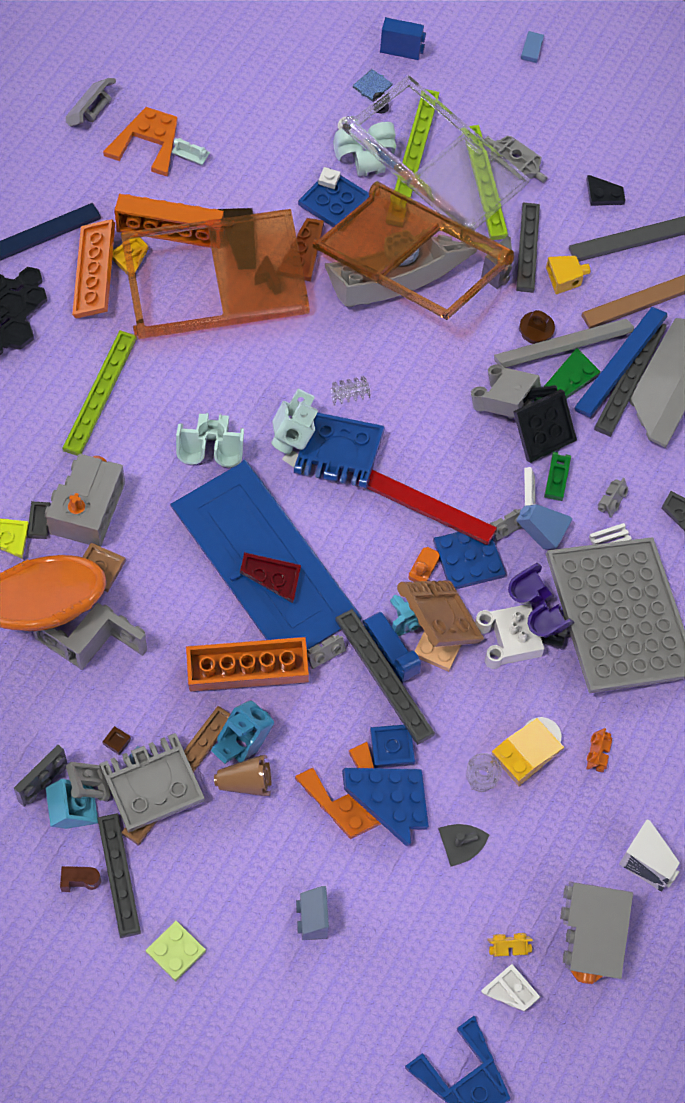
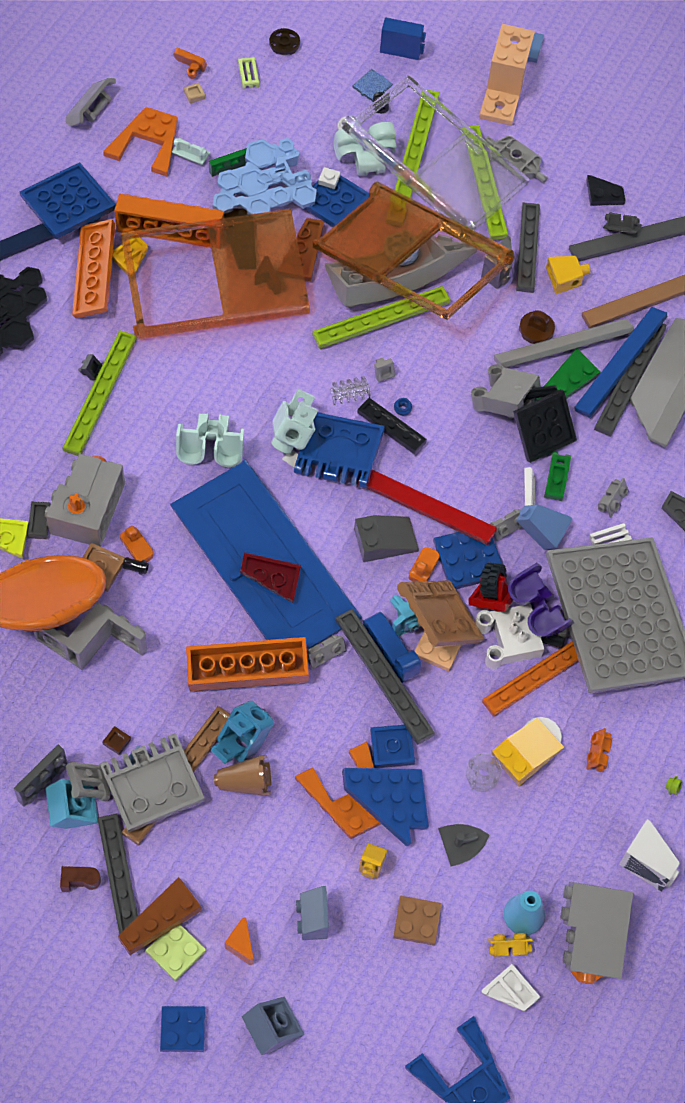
none -> blue plate [20,162,116,239]
none -> black tile [78,354,102,380]
none -> dark orange wing [118,877,202,955]
none -> orange piece [120,526,153,562]
none -> black pin [123,557,149,575]
none -> blue plate [160,1006,205,1052]
none -> orange piece [173,48,207,79]
none -> tan tile [183,83,205,104]
none -> green plate [209,148,247,177]
none -> light blue piece [213,138,317,221]
none -> orange slope [225,918,253,965]
none -> yellowish green tile [238,57,259,88]
none -> sand blue slope [241,996,305,1055]
none -> dark brown wheel [269,28,300,55]
none -> lime plate [312,286,450,349]
none -> dark grey slope [354,515,419,562]
none -> black plate [357,397,427,455]
none -> yellow slope [358,843,387,879]
none -> light grey tile [374,358,395,382]
none -> medium nougat plate [393,896,441,946]
none -> blue plate [394,398,412,416]
none -> plate [468,562,513,612]
none -> light nougat bracket [479,24,535,126]
none -> orange tile [482,641,579,717]
none -> medium azure cone [504,891,545,935]
none -> dark grey hinge [603,212,642,234]
none -> lime plate [666,776,683,795]

